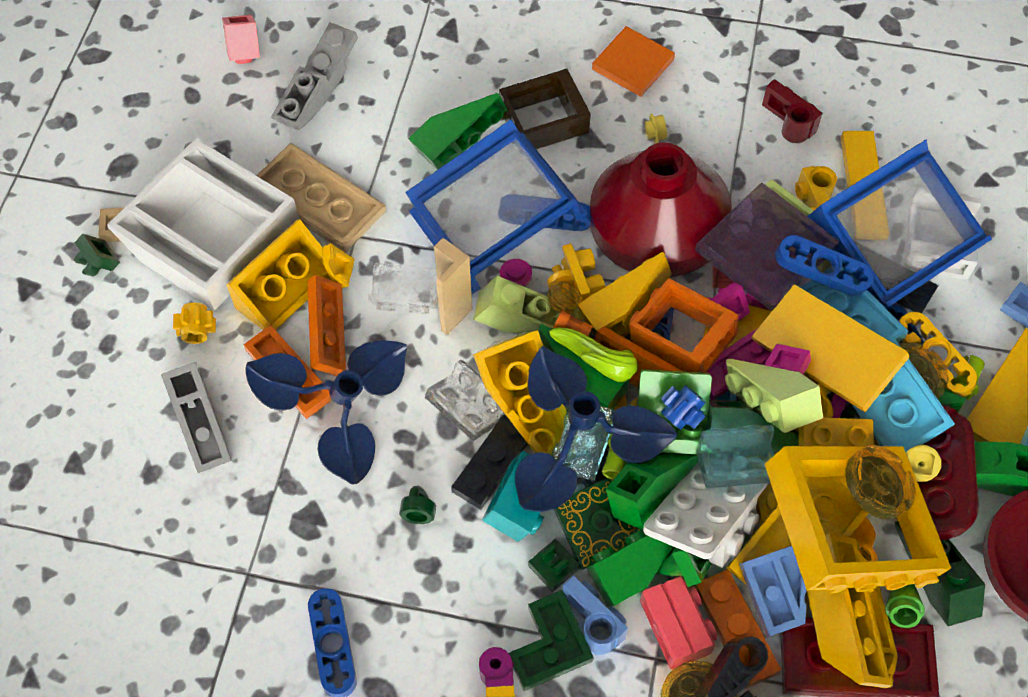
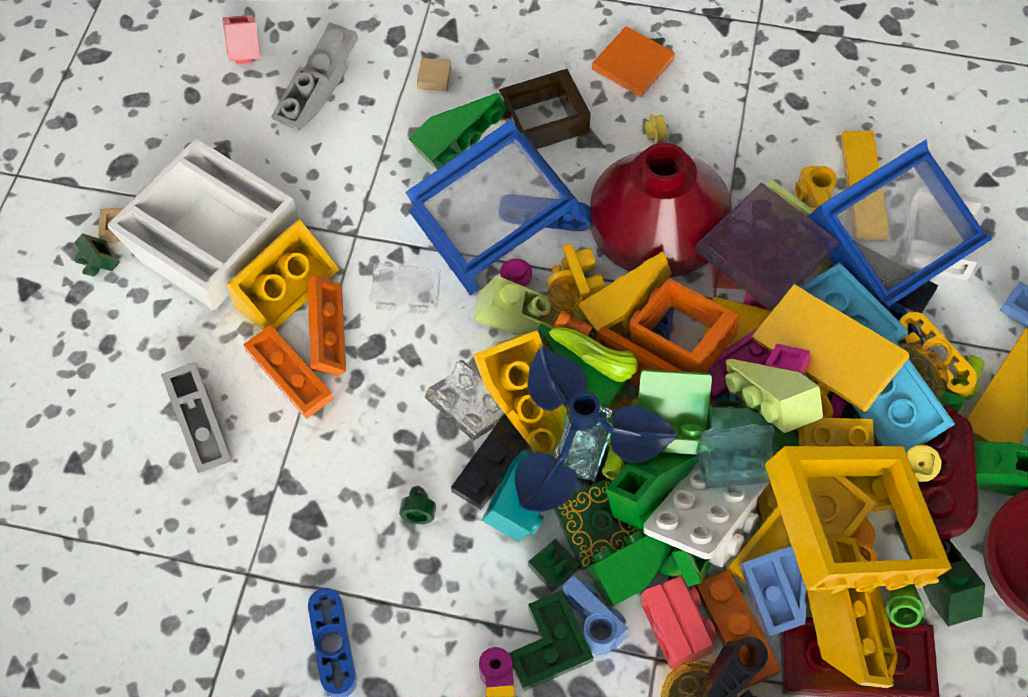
yellow gear [173,302,216,344] -> none
dark blue plant [245,340,407,485] -> none
tan tile [256,143,386,253] -> none
yellow tile [323,243,355,289] -> none
tan panel [434,238,472,335] -> none
blue gear [661,385,706,430] -> none
dark pink tile [708,282,750,321] -> none
dark red plate [762,79,823,143] -> none
blue beam [775,235,874,296] -> none
clear yellow tile [845,445,916,520] -> none
none -> tan tile [417,58,451,92]

